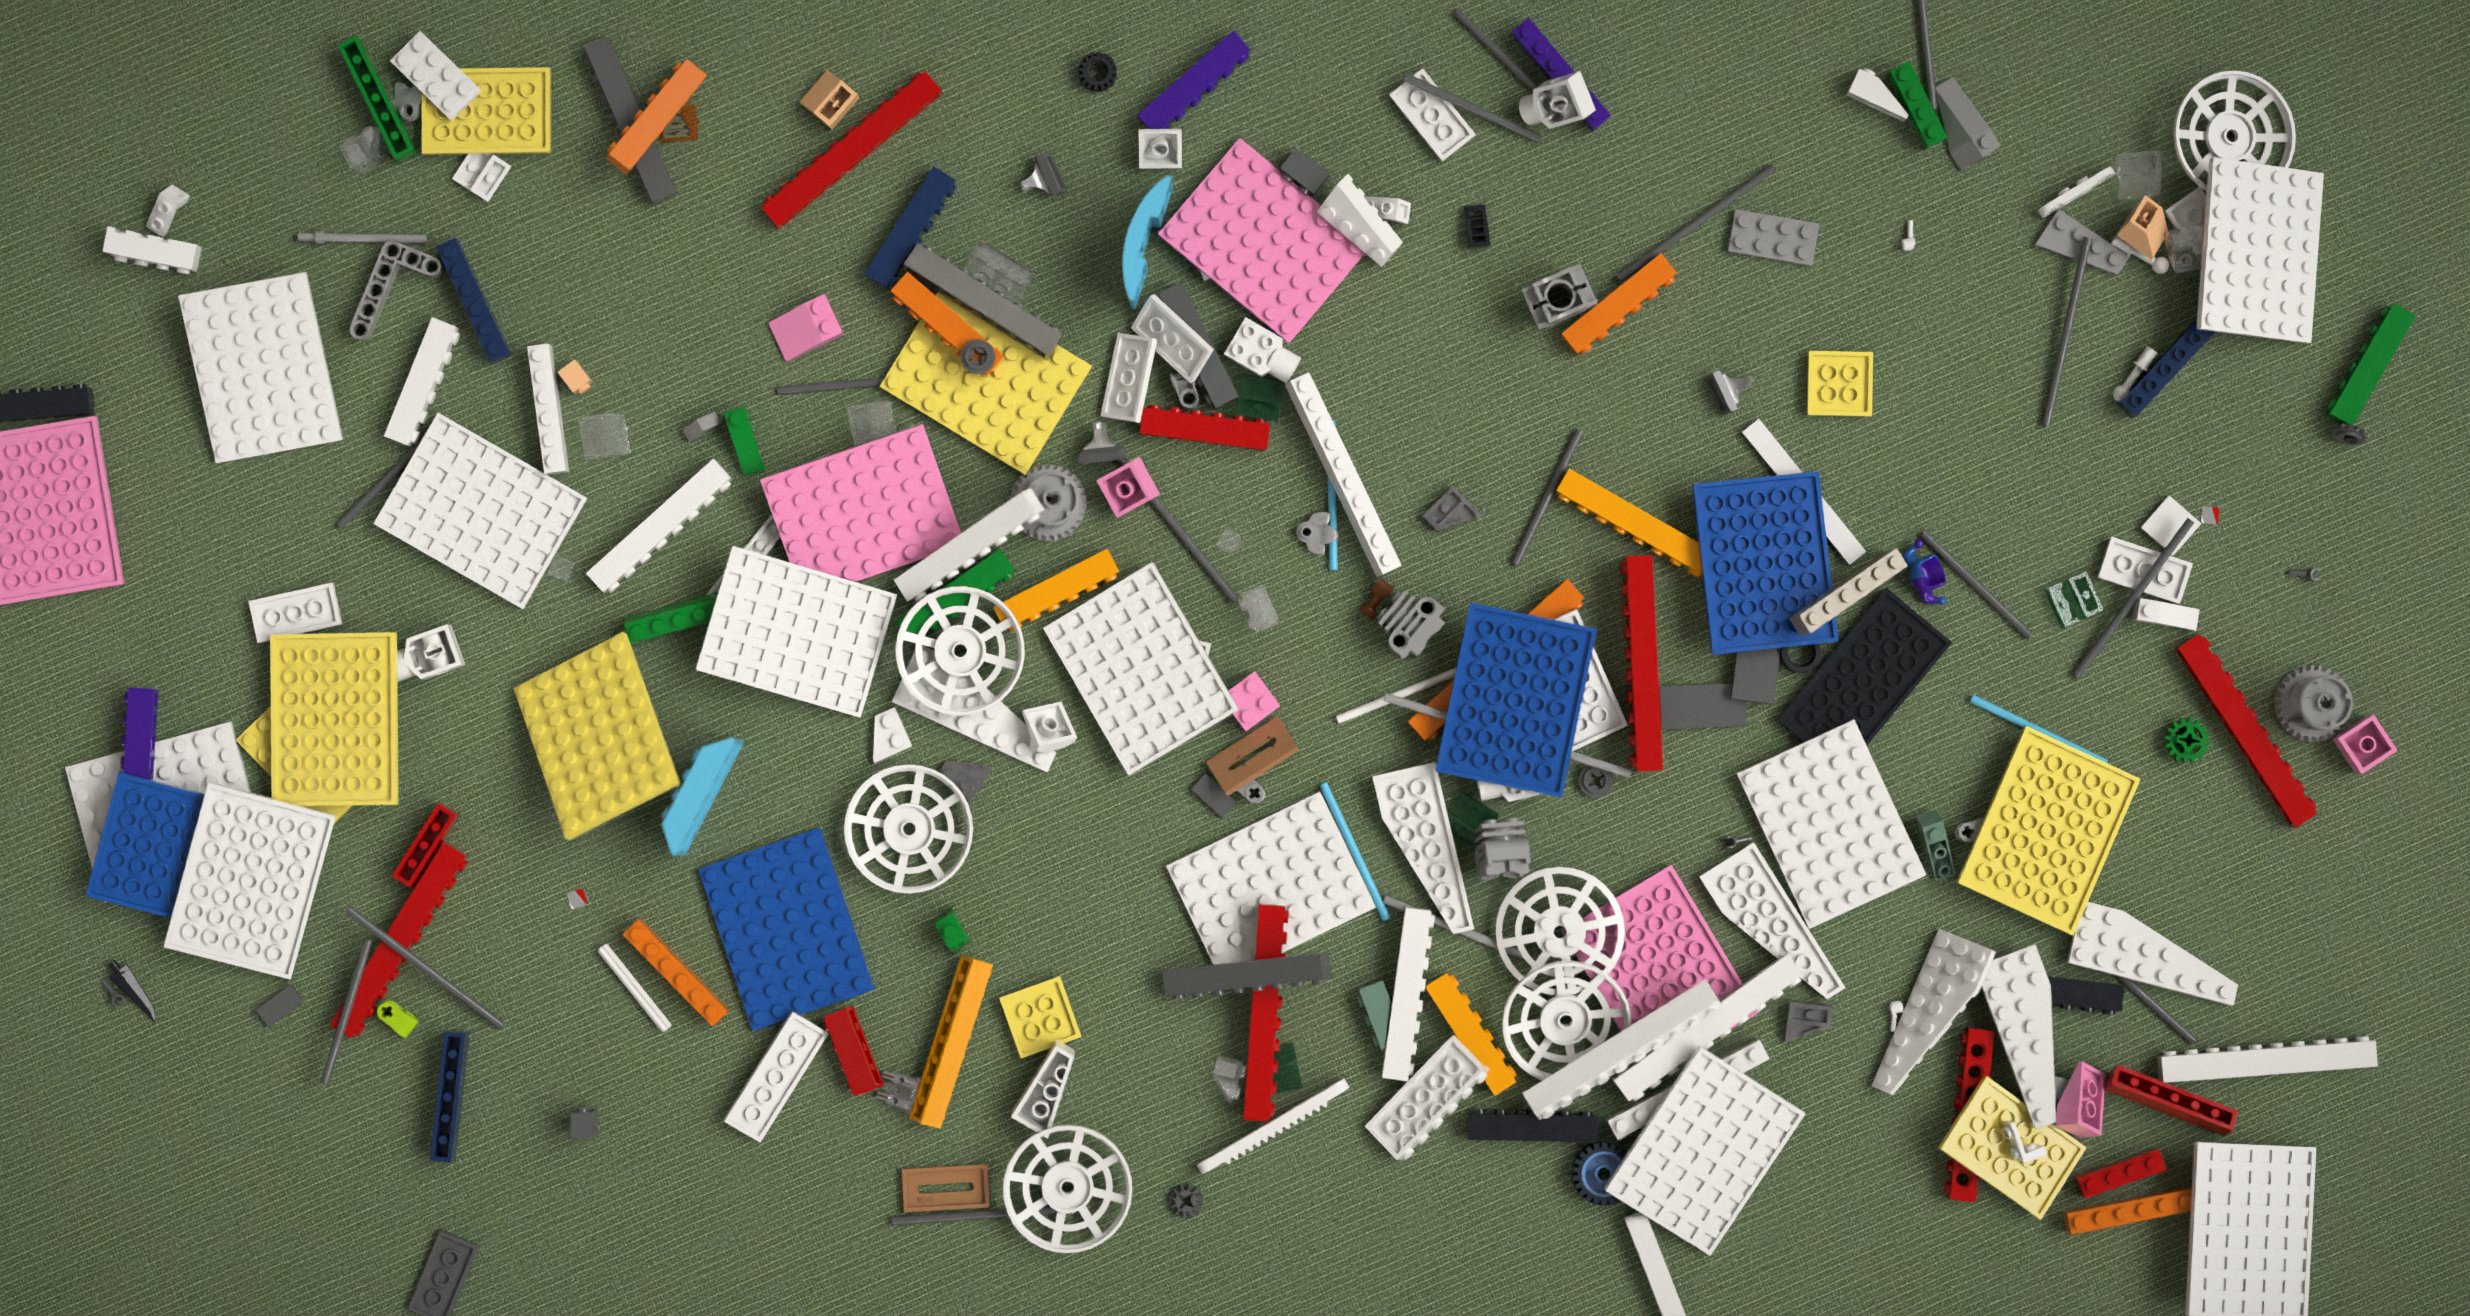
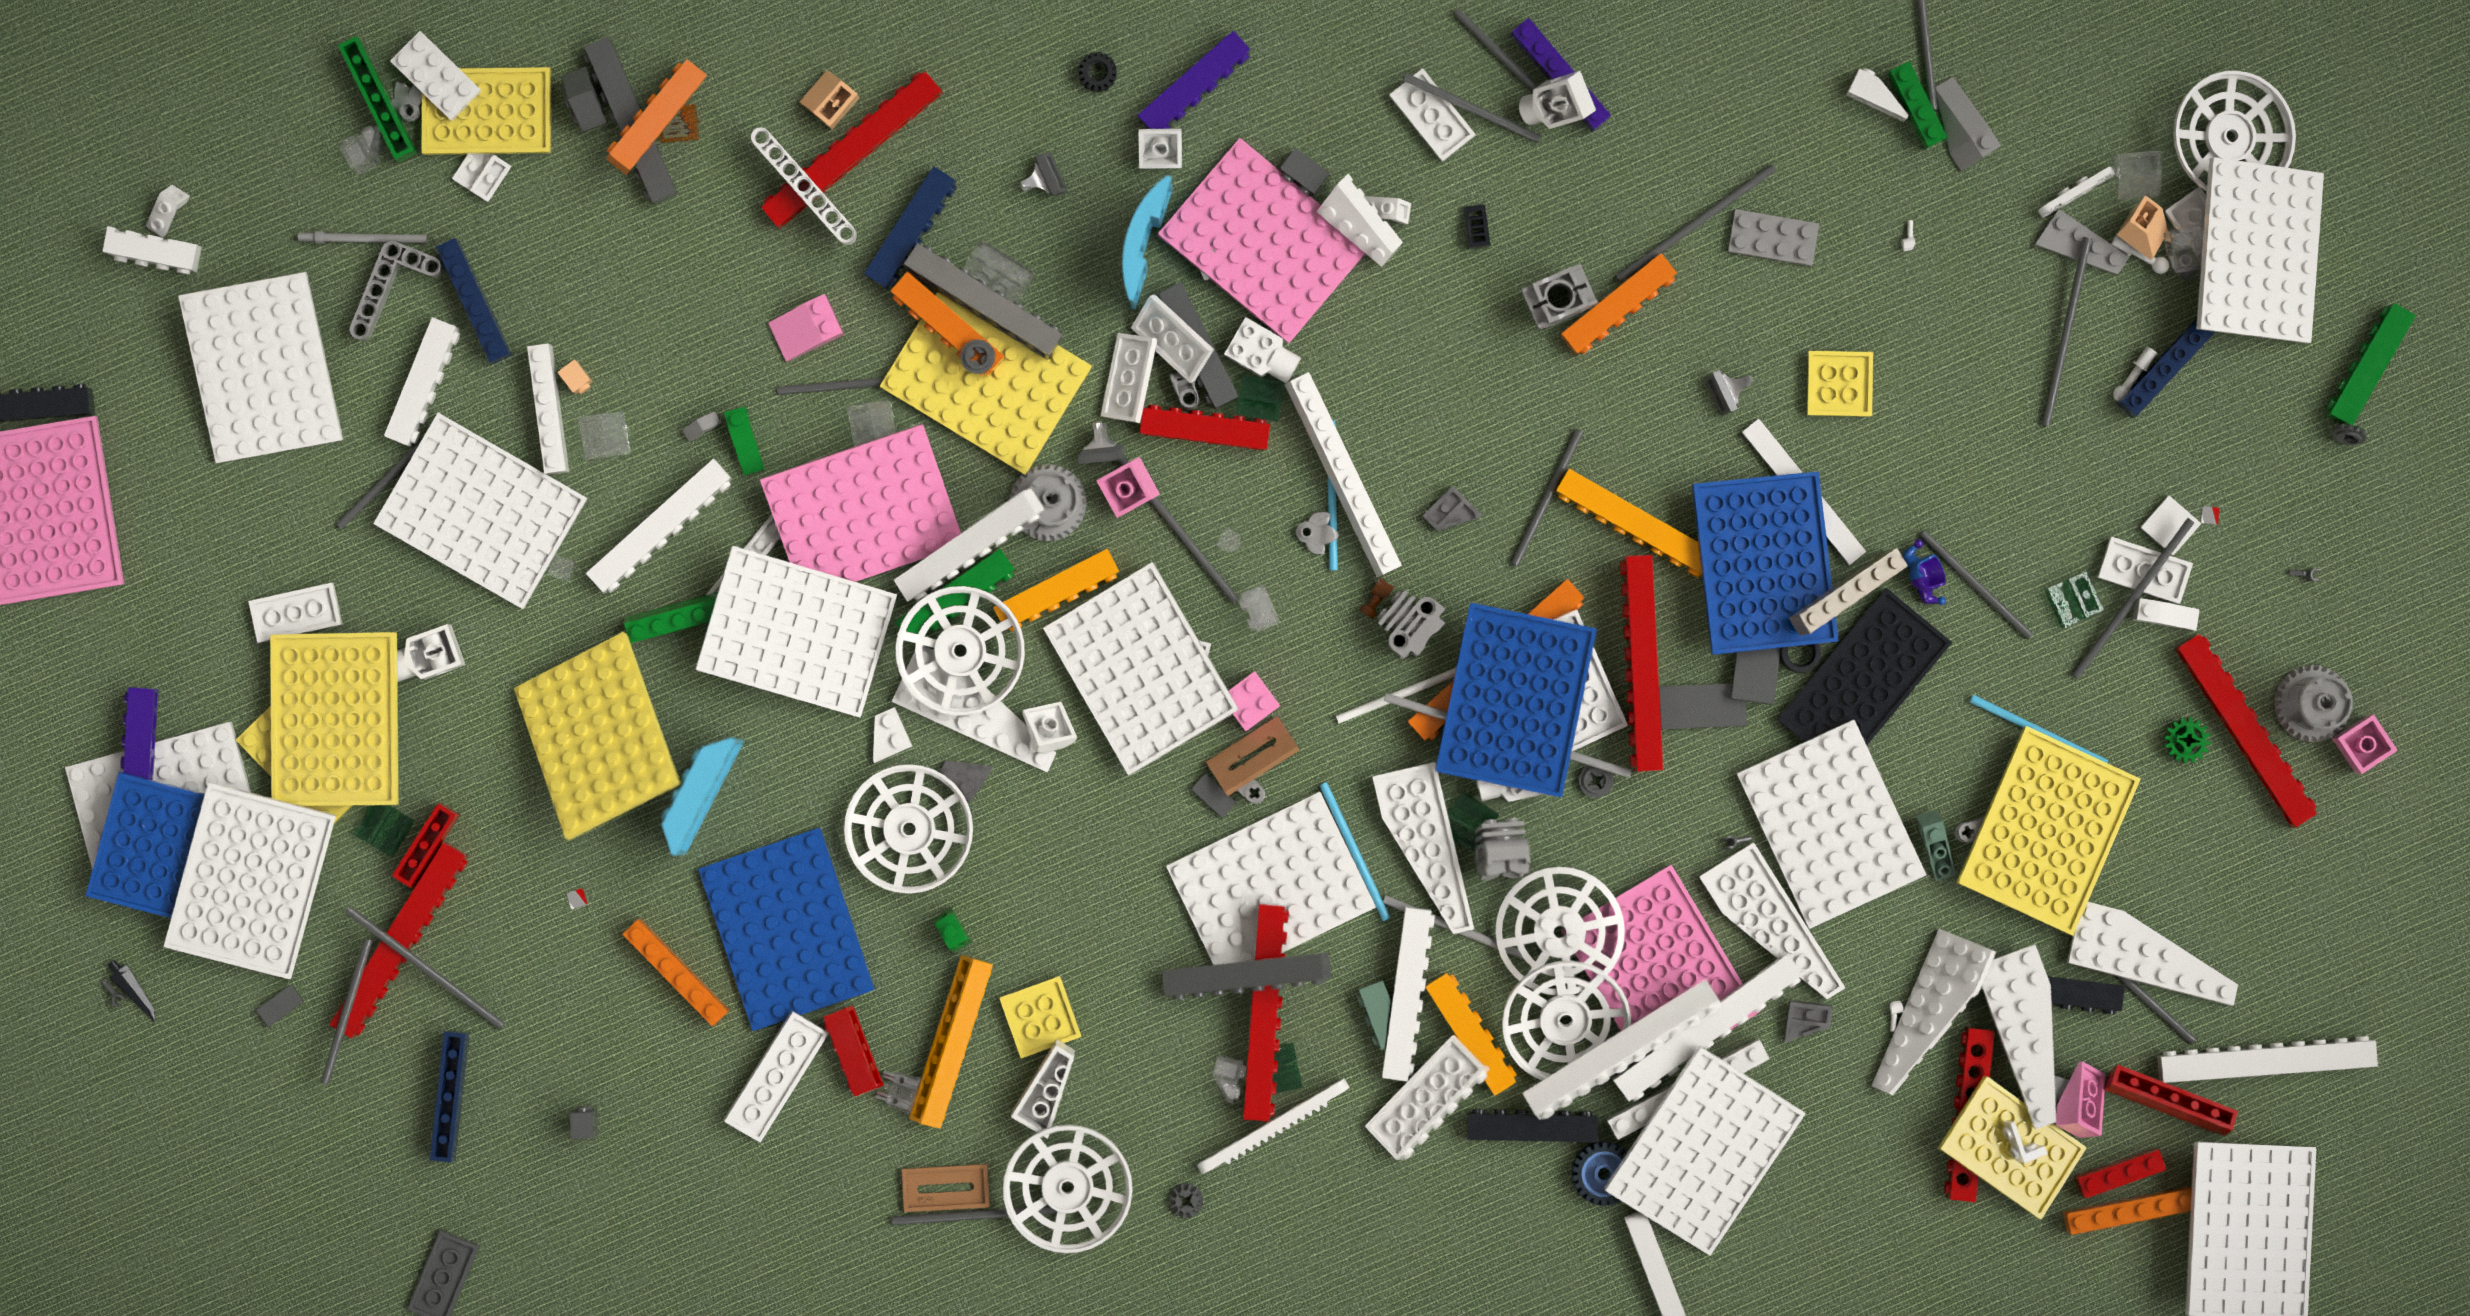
lime piece [377,1000,420,1038] -> none
white axle [598,944,671,1032] -> none
none -> clear green slope [354,805,415,857]
none -> dark grey brick [561,67,607,131]
none -> white beam [751,127,857,245]

